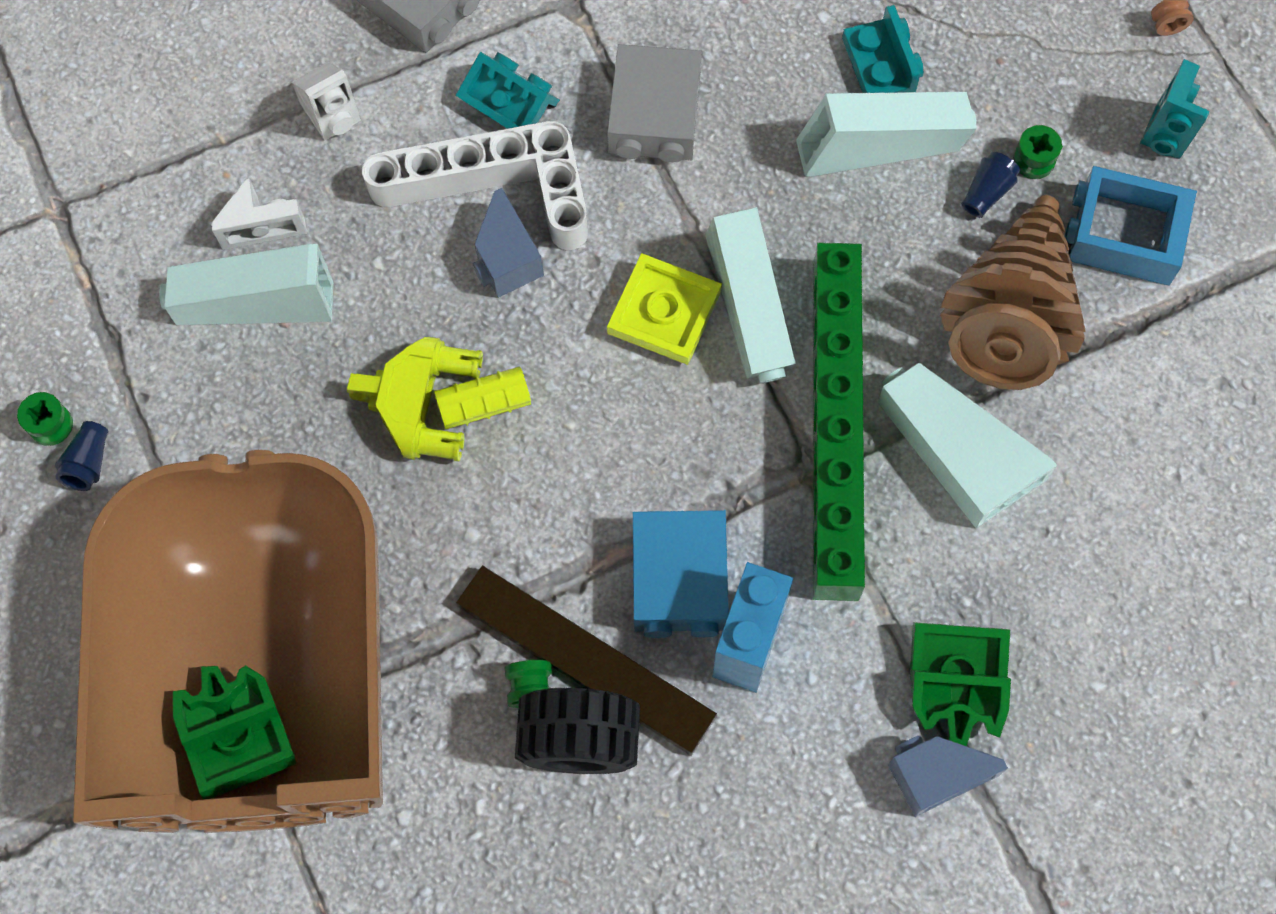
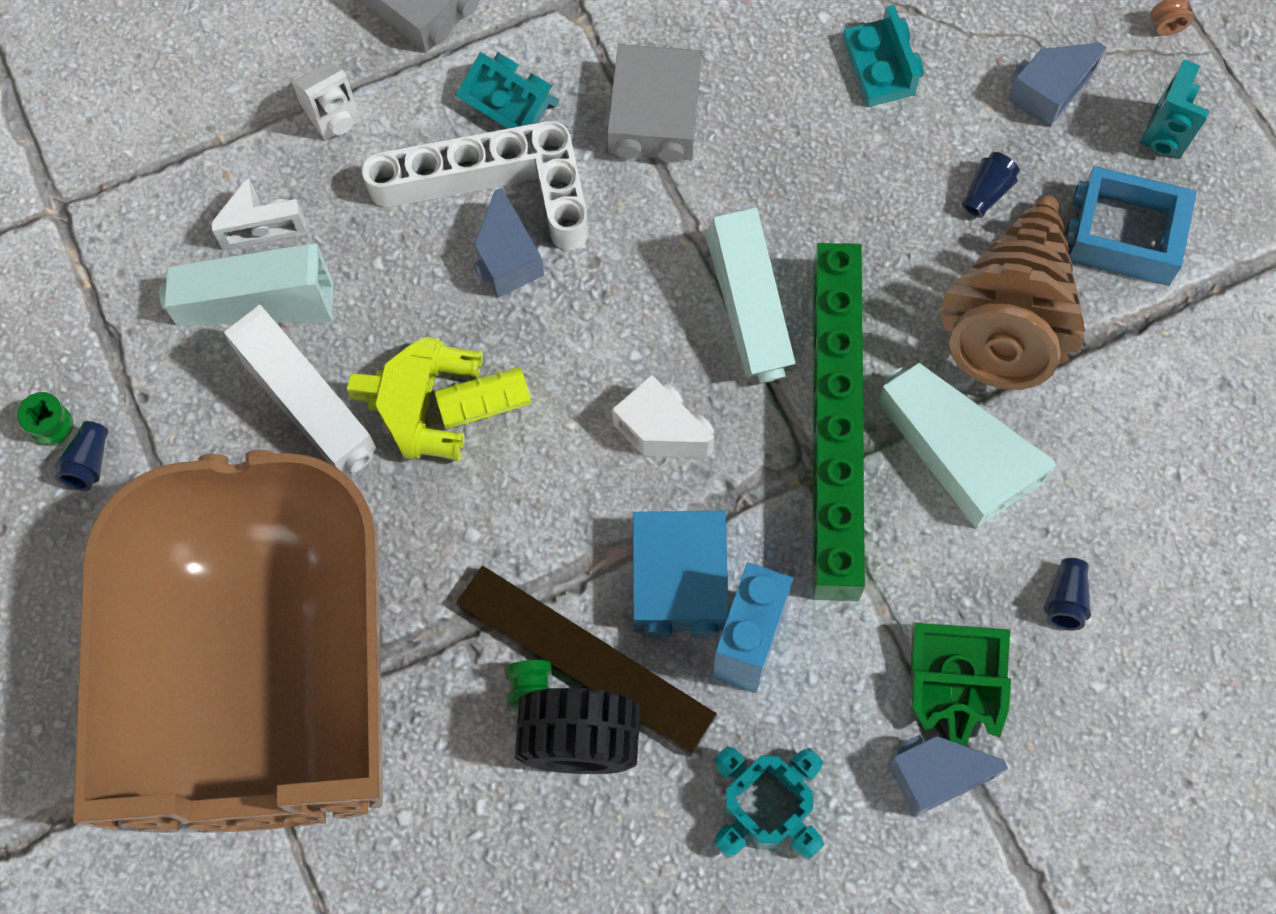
green plate [173,665,297,800] -> none
neon yellow plate [607,253,722,365] -> none
light aqua slope [796,92,977,177] -> none
green wheel [1013,125,1063,179] -> none
none -> white slope [224,304,377,475]
none -> white slope [612,375,715,458]
none -> teal piece [713,746,824,860]
none -> sand blue slope [1009,43,1107,127]
none -> dark blue cone [1044,558,1091,631]

